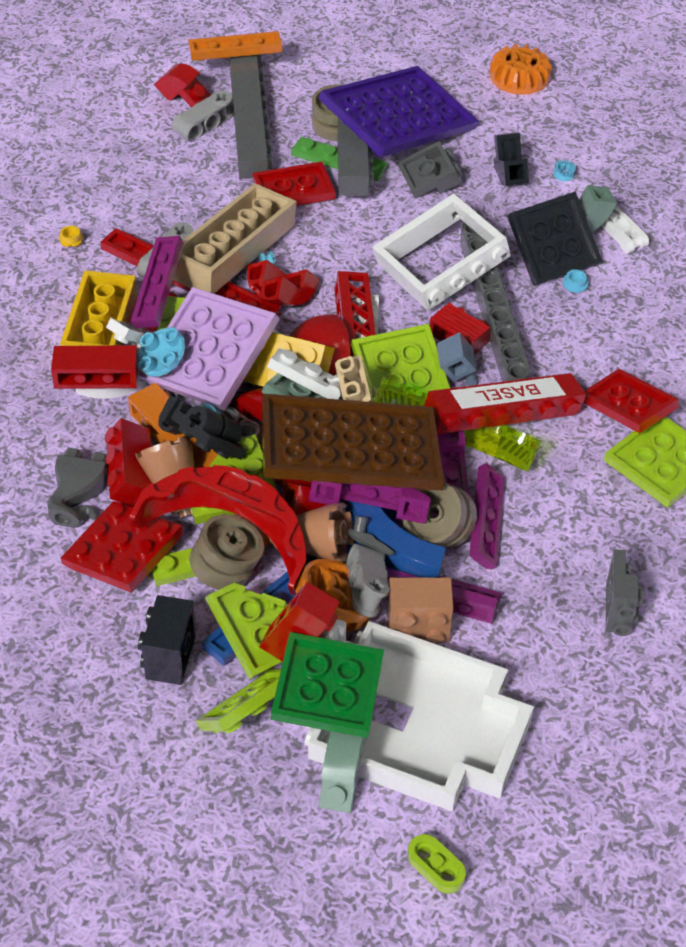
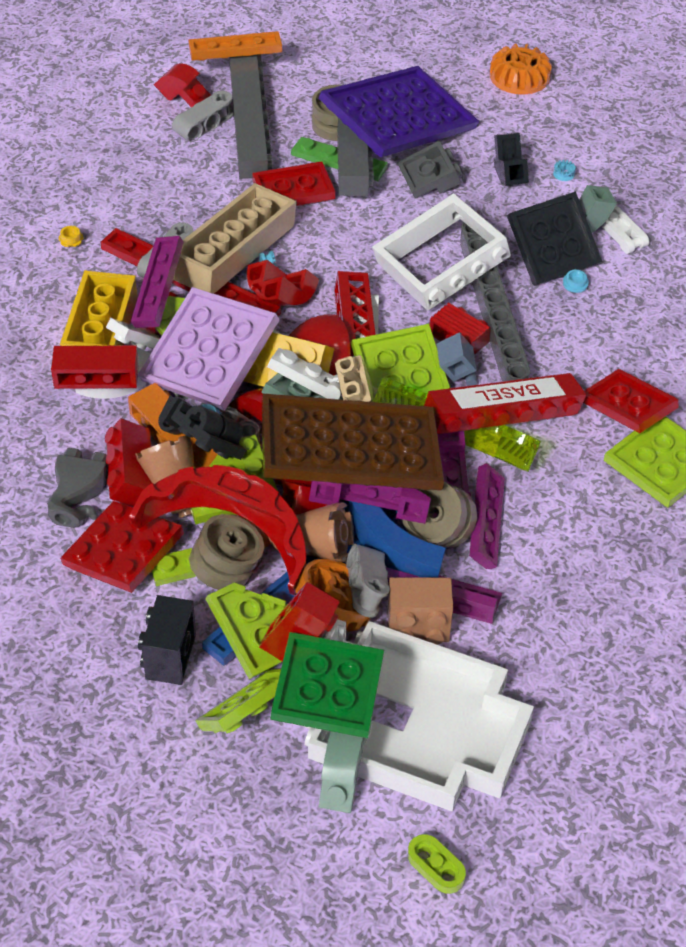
medium azure dish [137,327,185,377] -> none
dark grey bar [347,515,395,556] -> none
dark grey plate [605,549,643,636] -> none

